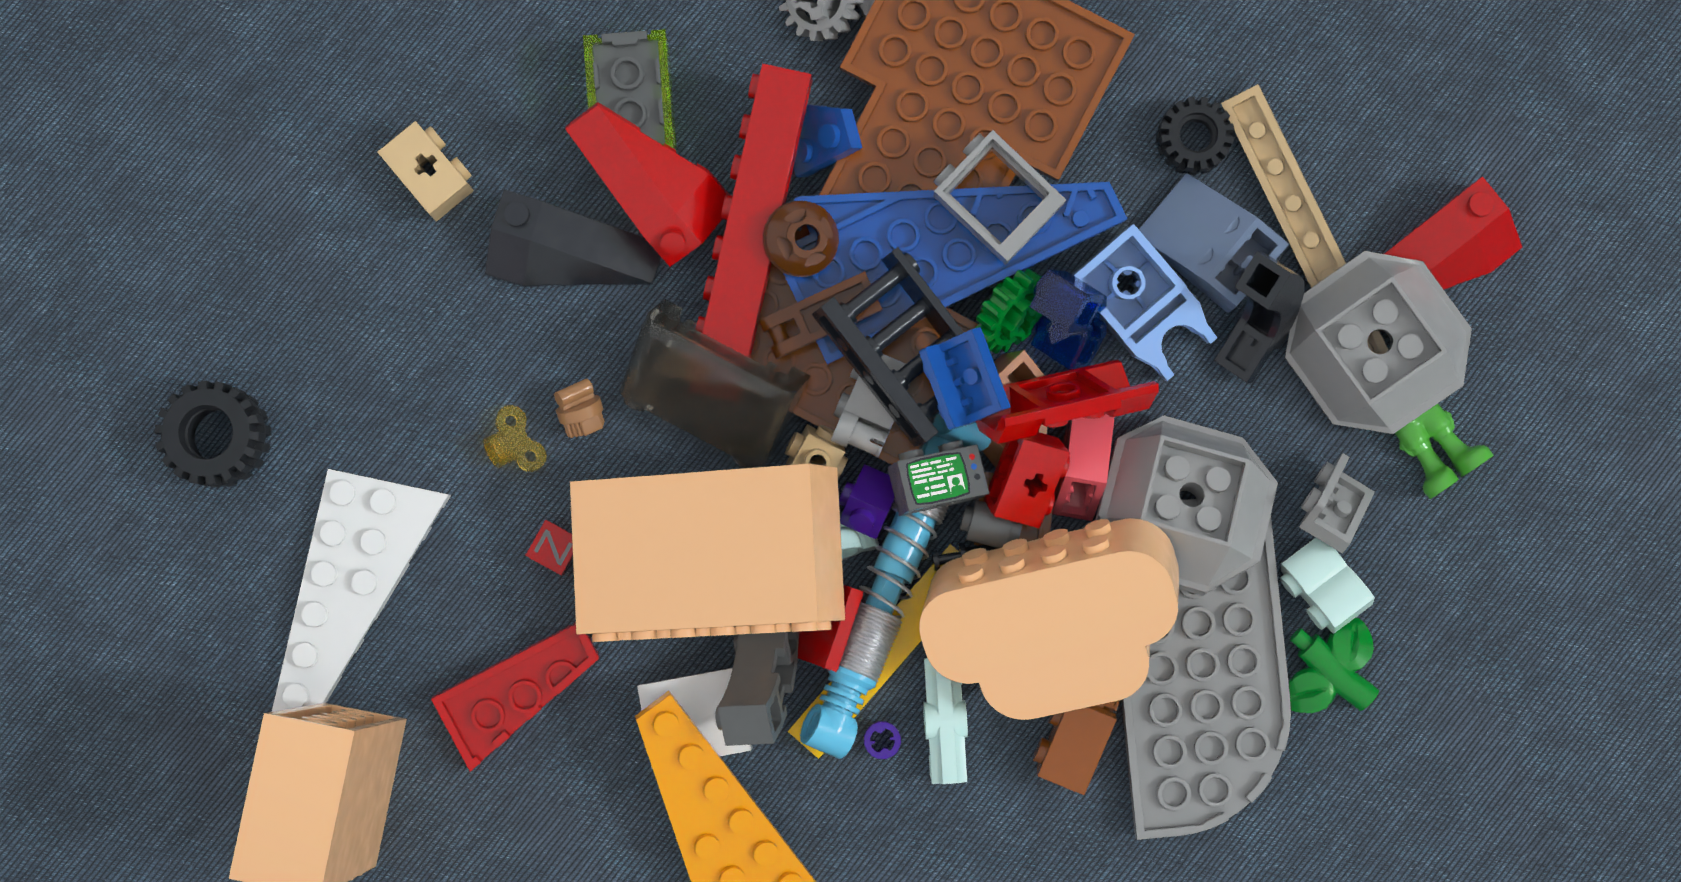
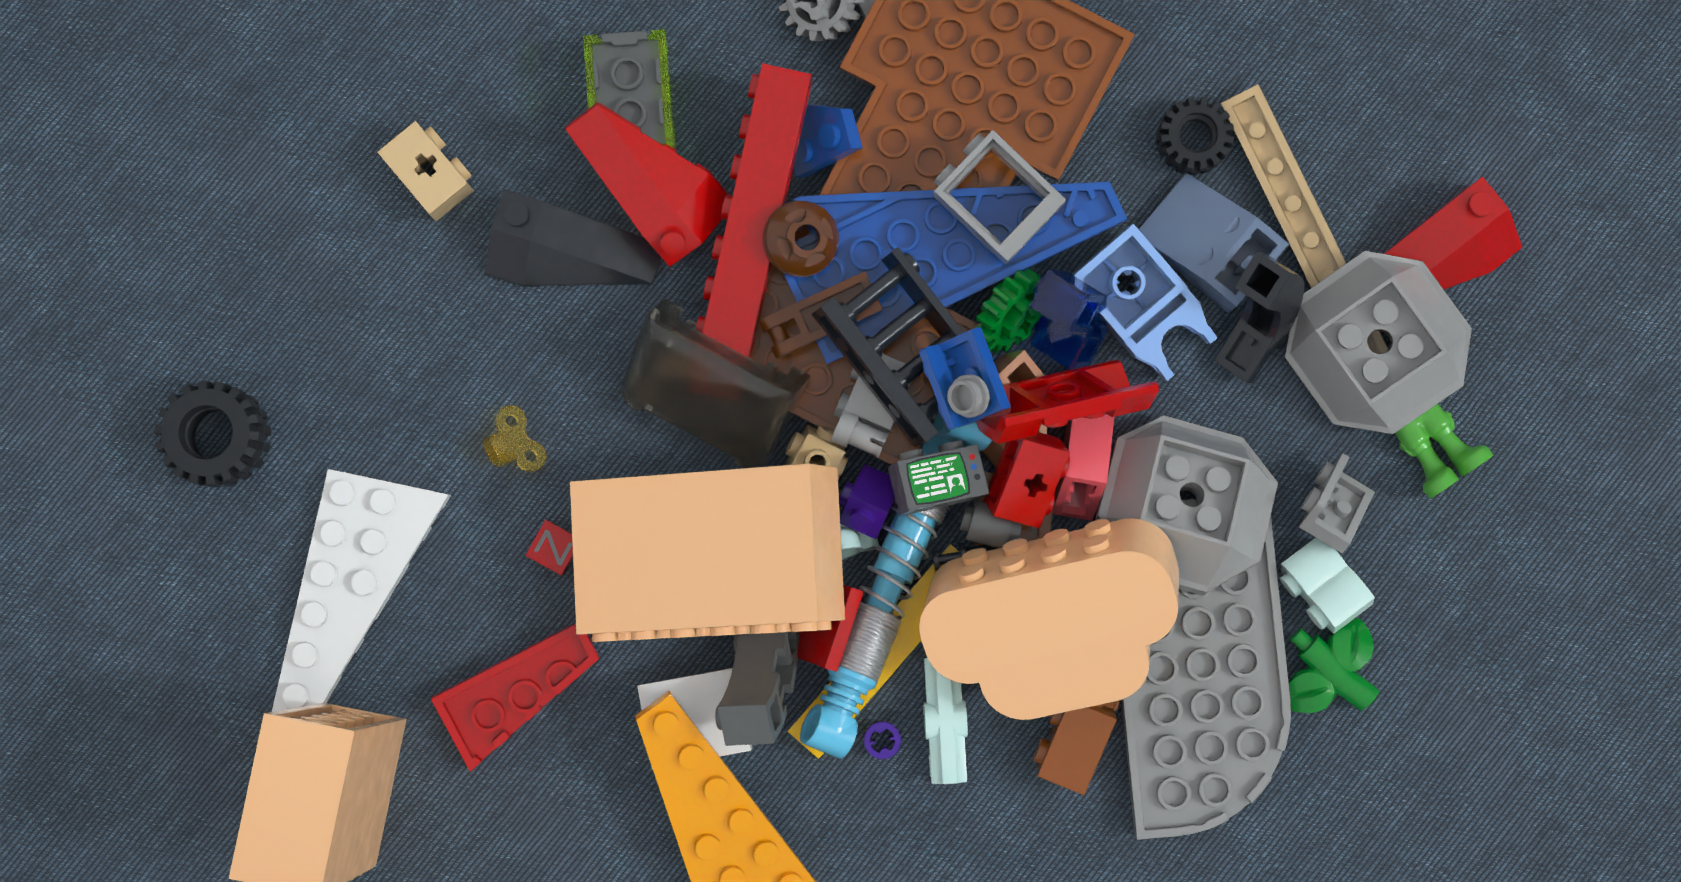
medium nougat piece [554,378,605,438] -> none
none -> light grey plate [947,374,989,418]

